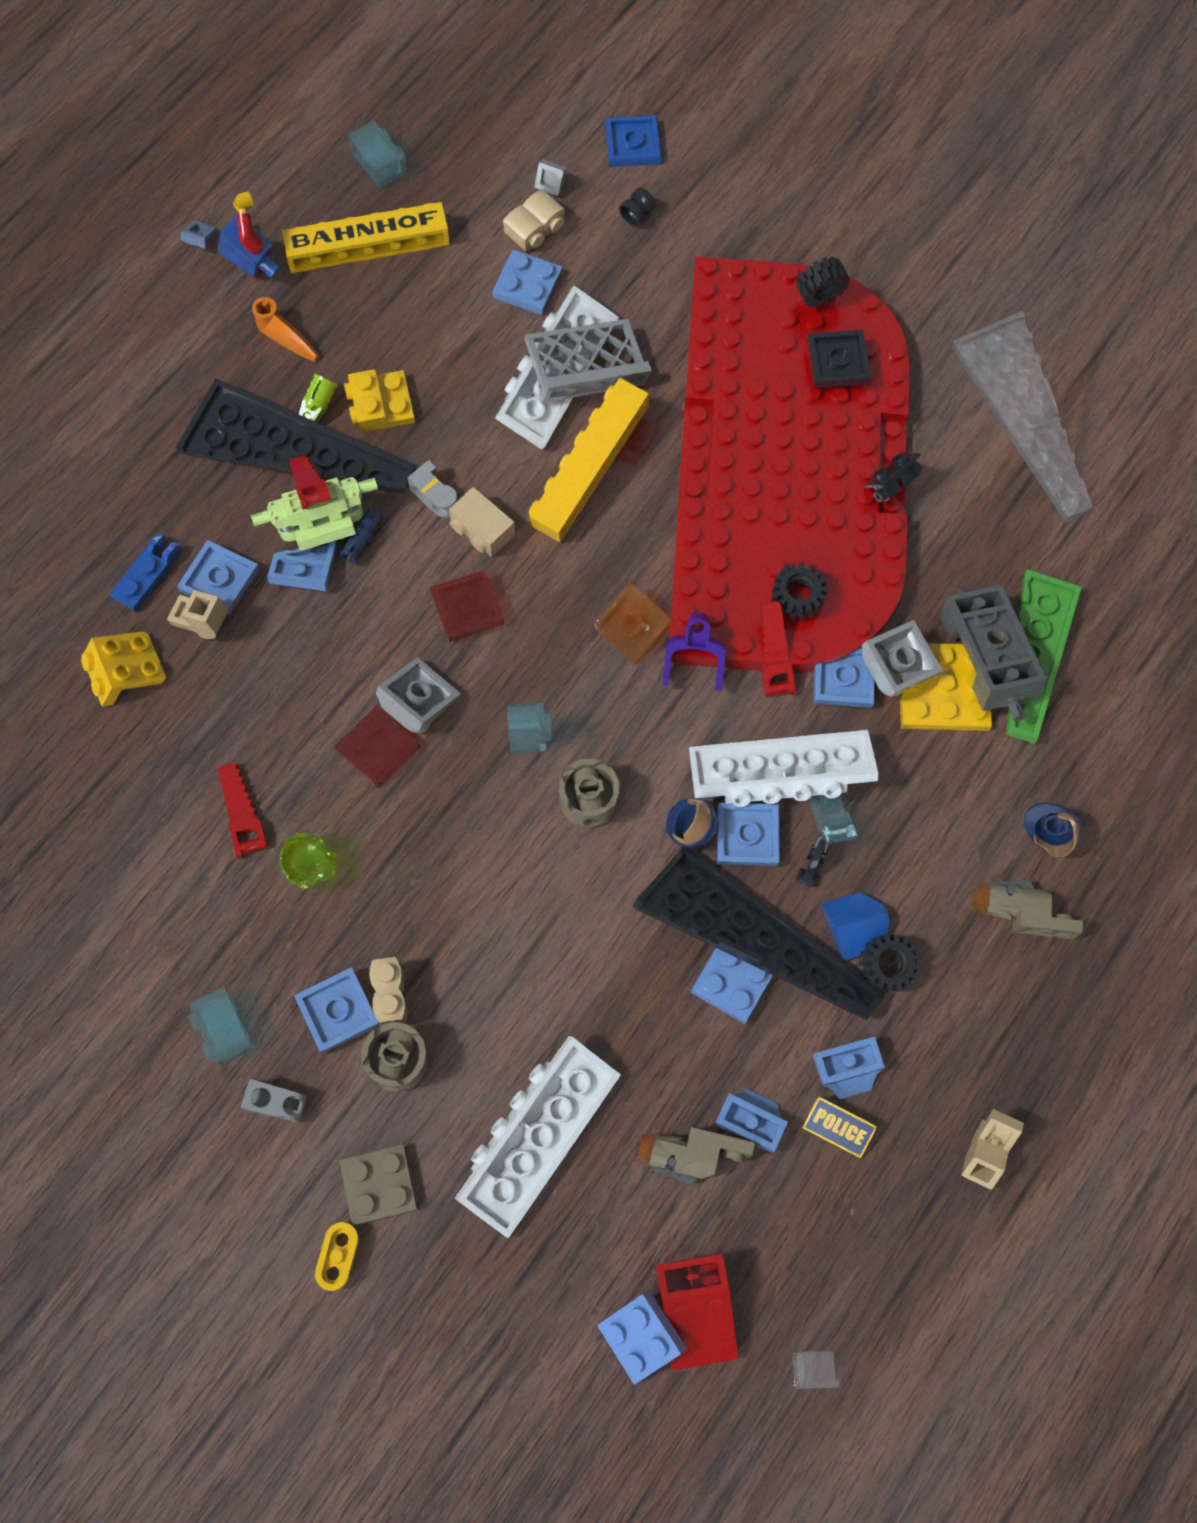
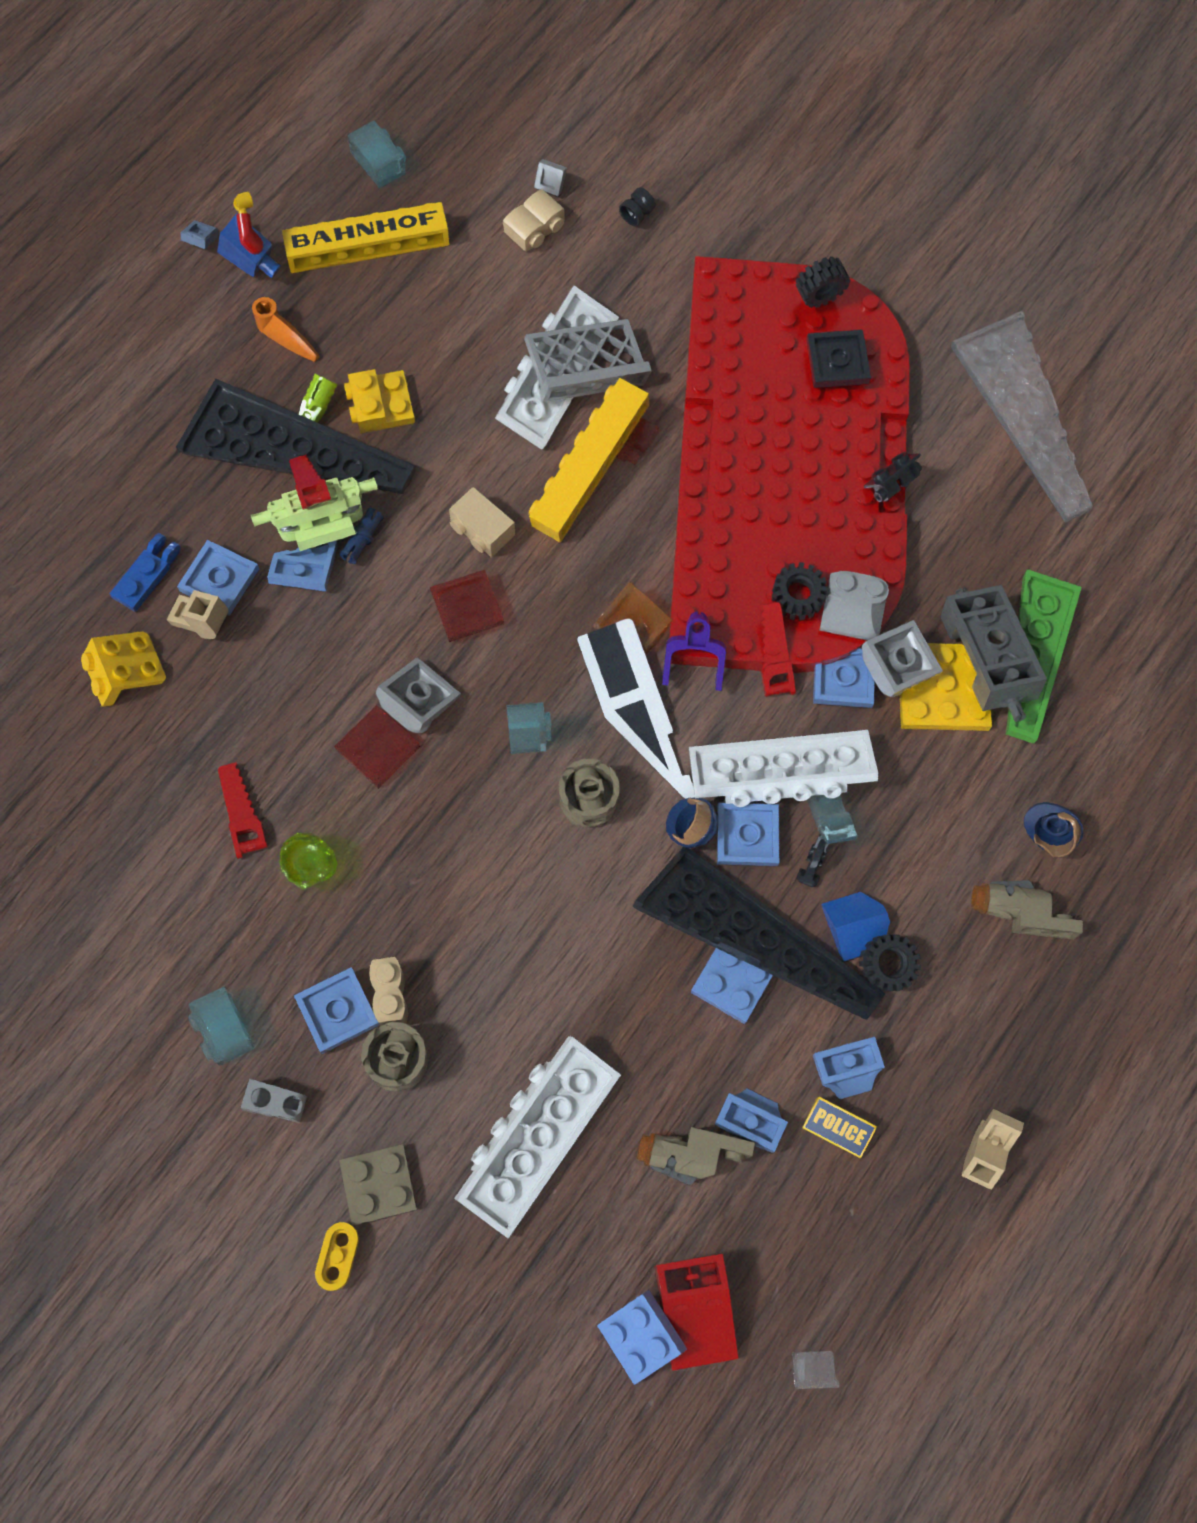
light grey leg [407,460,457,518] -> none
medium blue plate [492,249,563,315] -> none
blue tile [605,116,662,167] -> none
none -> white sticker [577,619,695,799]
none -> light grey slope [820,571,889,640]

